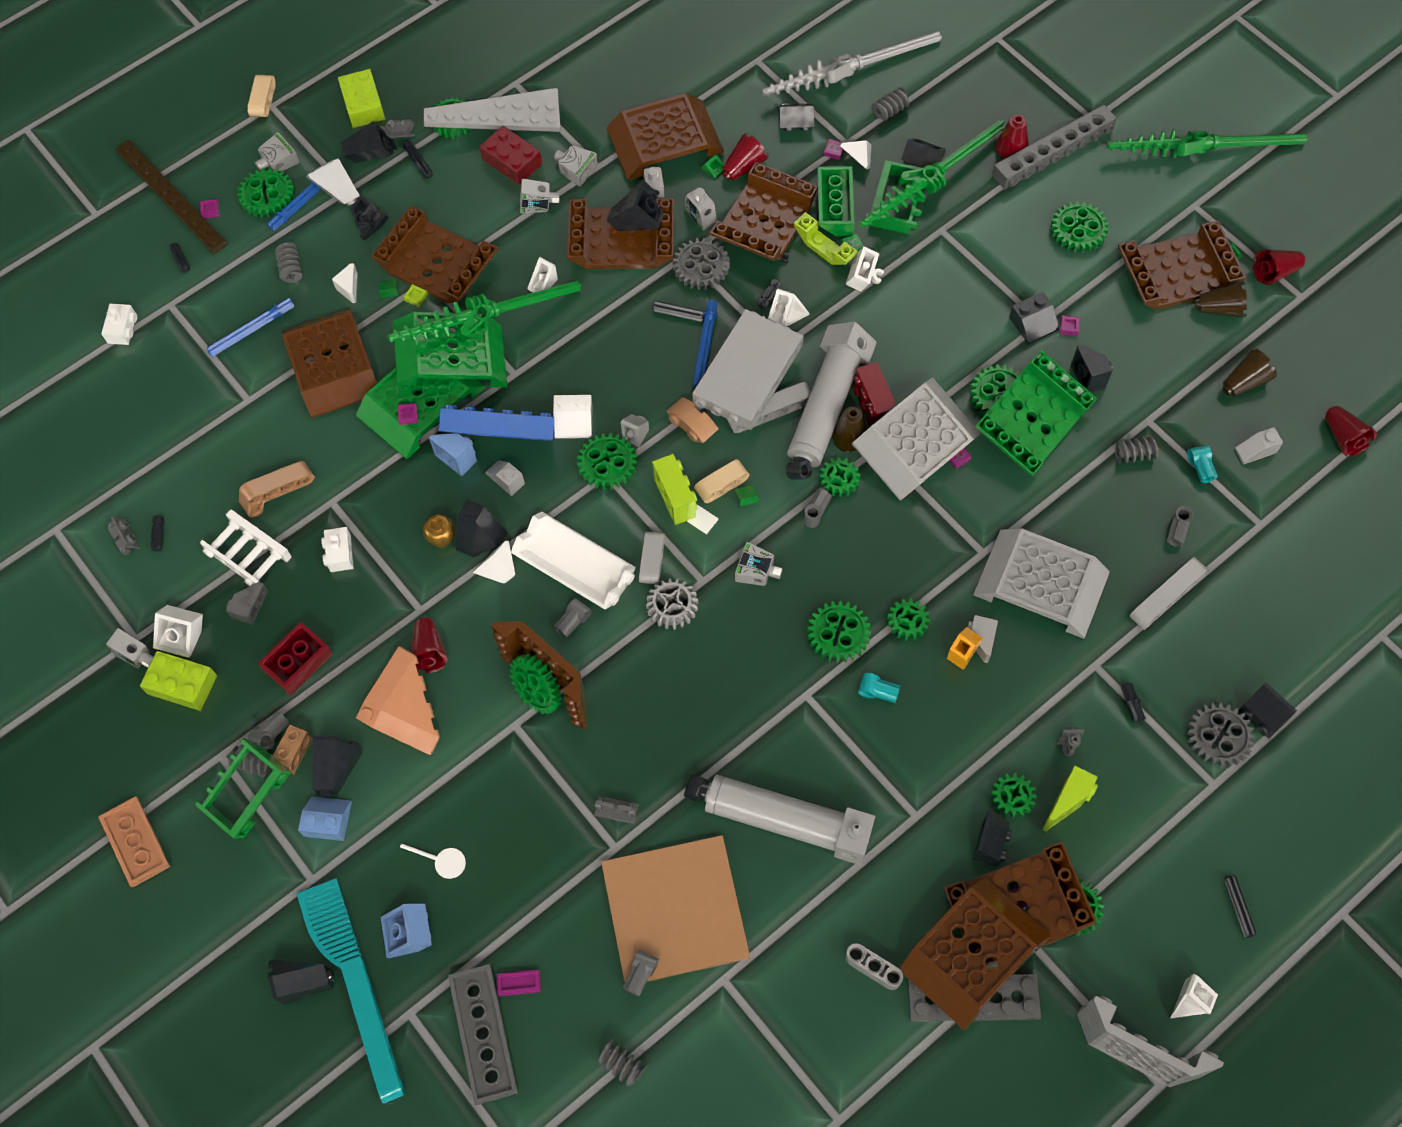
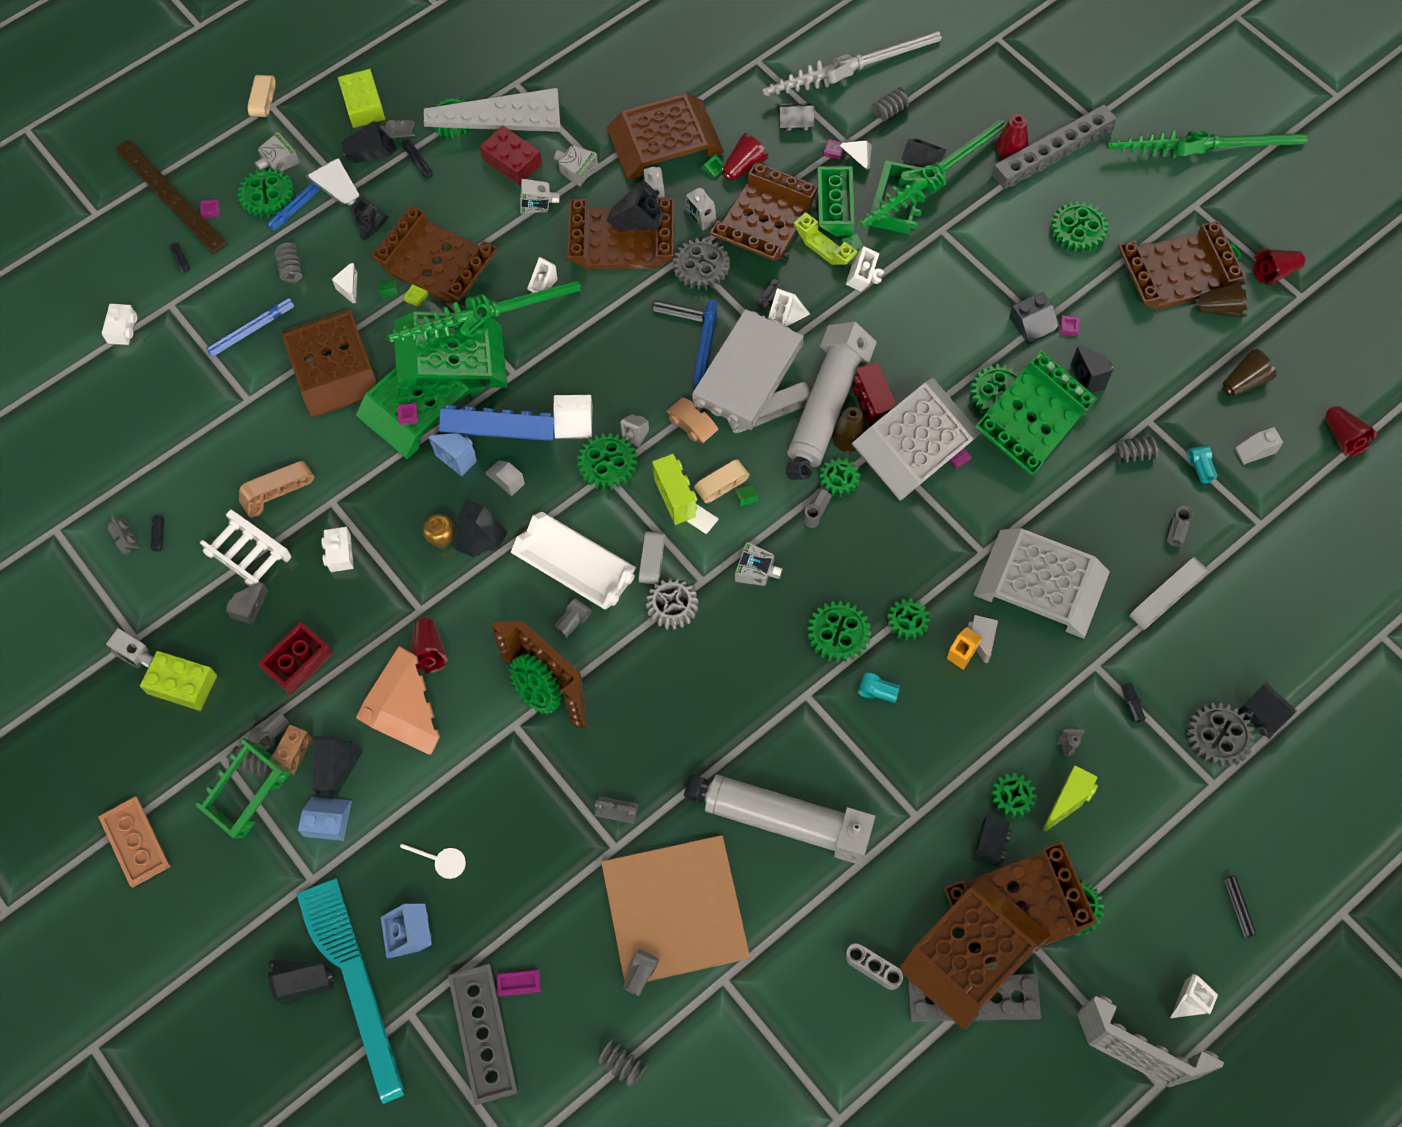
white slope [153,605,203,658] -> none
white slope [473,541,515,583] -> none

